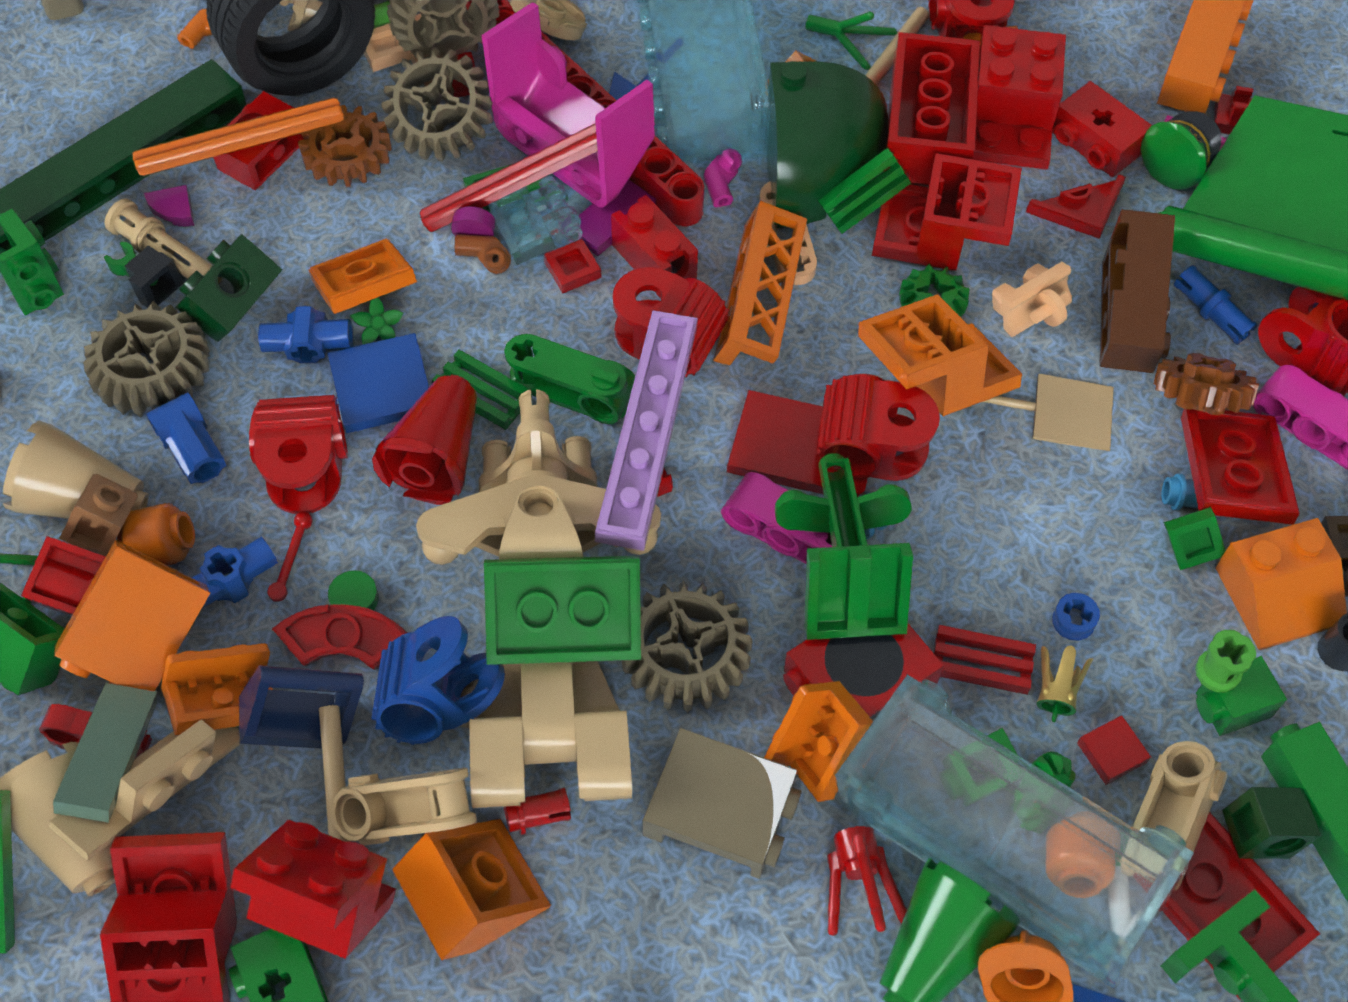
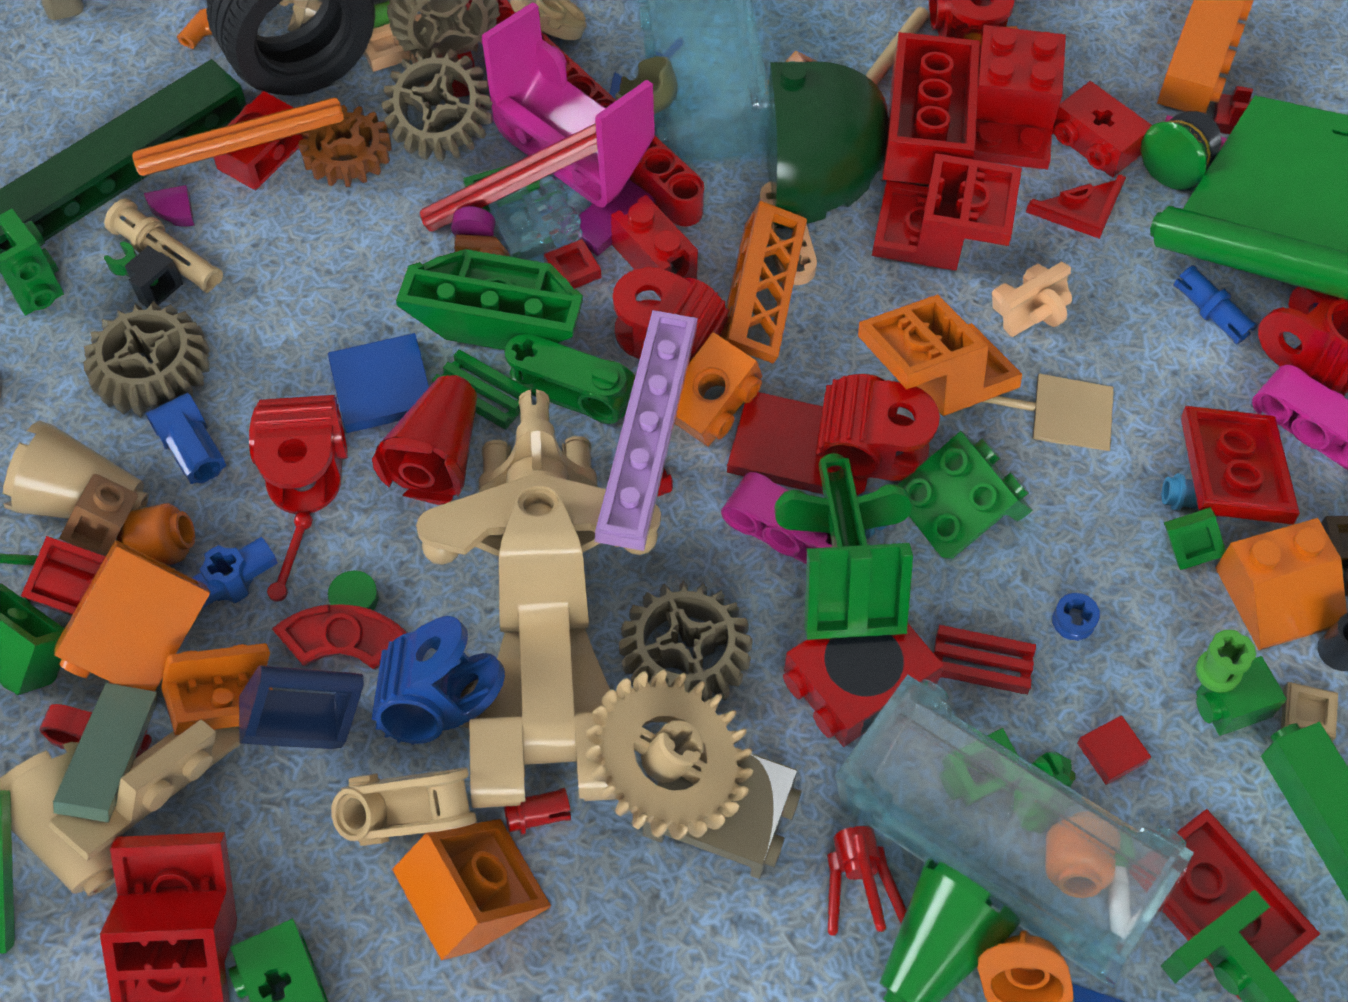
dark green brick [175,233,283,342] -> none
red bracket [230,819,396,959] -> none
blue axle [258,306,354,363] -> none
orange tile [308,238,417,314] -> none
tan bar [319,705,350,842] -> none
green plant [350,297,404,345] -> none
green tile [484,556,641,665] -> none
dark pink arm [703,149,742,208] -> none
orange bracket [764,681,875,802] -> none
green plant [806,12,897,70] -> none
green tile [818,148,911,234] -> none
green gear [899,264,970,317] -> none
pearl gold piece [1036,645,1093,722] -> none
reddish brown wedge [1100,209,1175,373] -> none
tan piece [1121,741,1227,890] -> none
dark orange gear [1153,353,1259,415] -> none
dark green brick [1222,787,1322,859] -> none
none -> green wedge [396,249,583,352]
none -> tan gear [586,670,753,840]
none -> olive hair [615,56,678,114]
none -> orange brick [674,332,763,446]
none -> green bracket [897,431,1033,559]
none -> tan tile [1281,682,1338,742]

